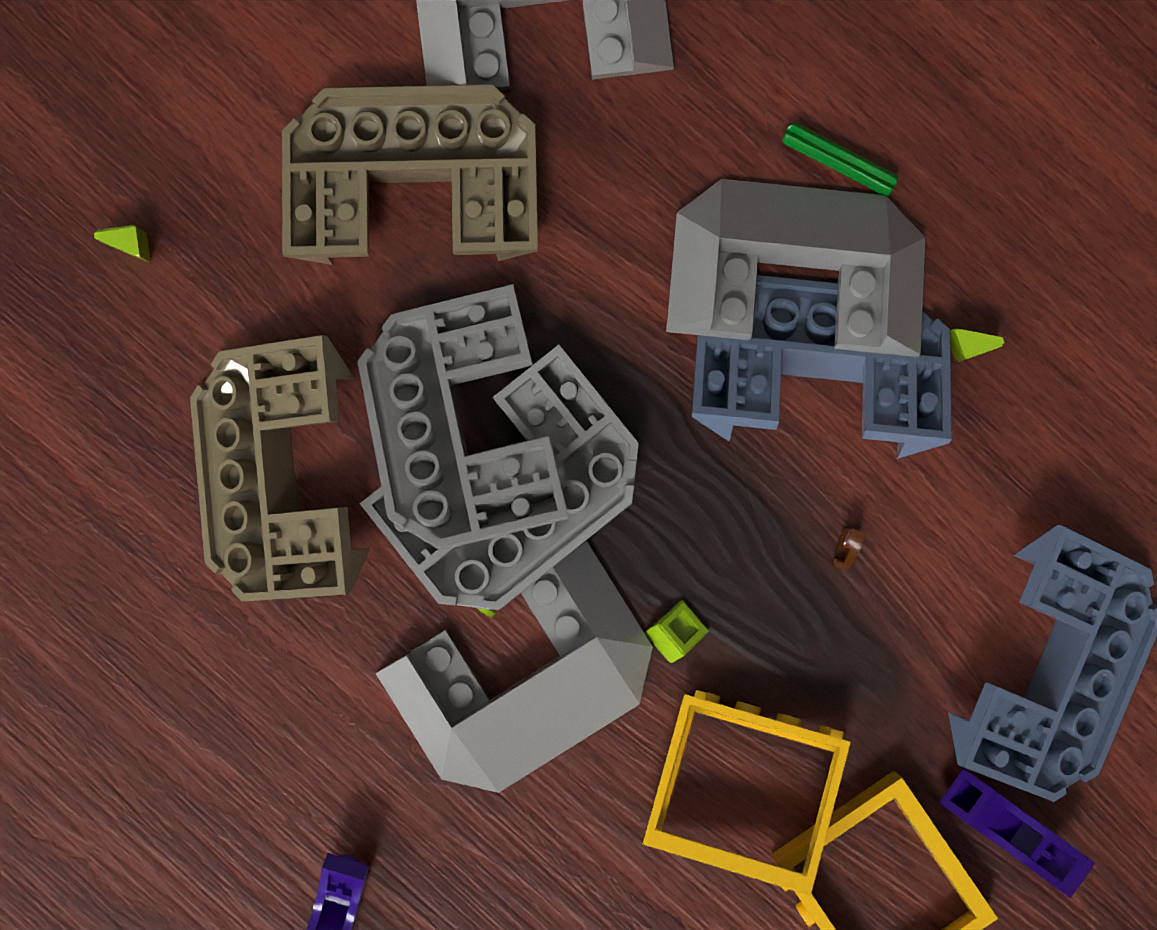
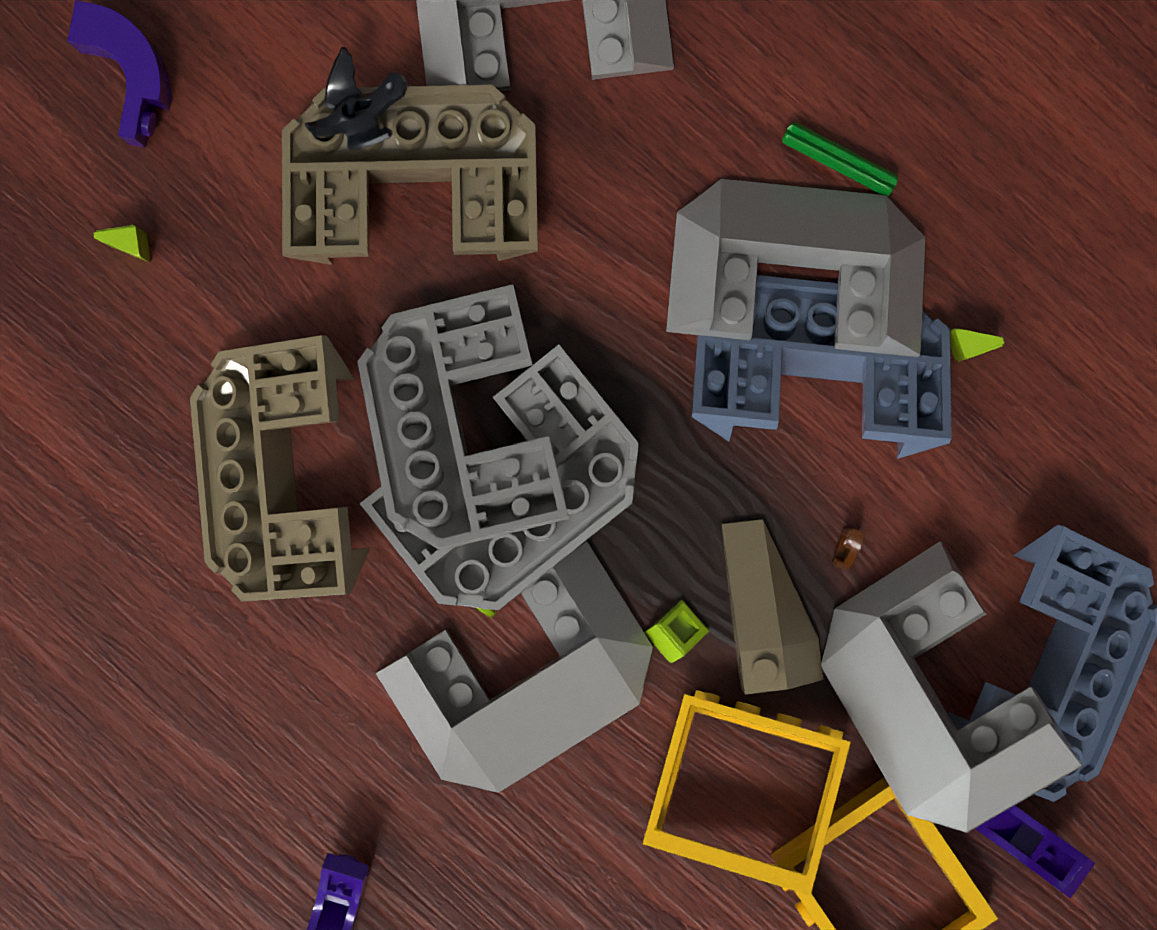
none -> dark purple arch [67,0,171,148]
none -> black animal [305,47,407,150]
none -> dark tan wedge [721,519,823,694]
none -> light grey slope [821,541,1083,832]

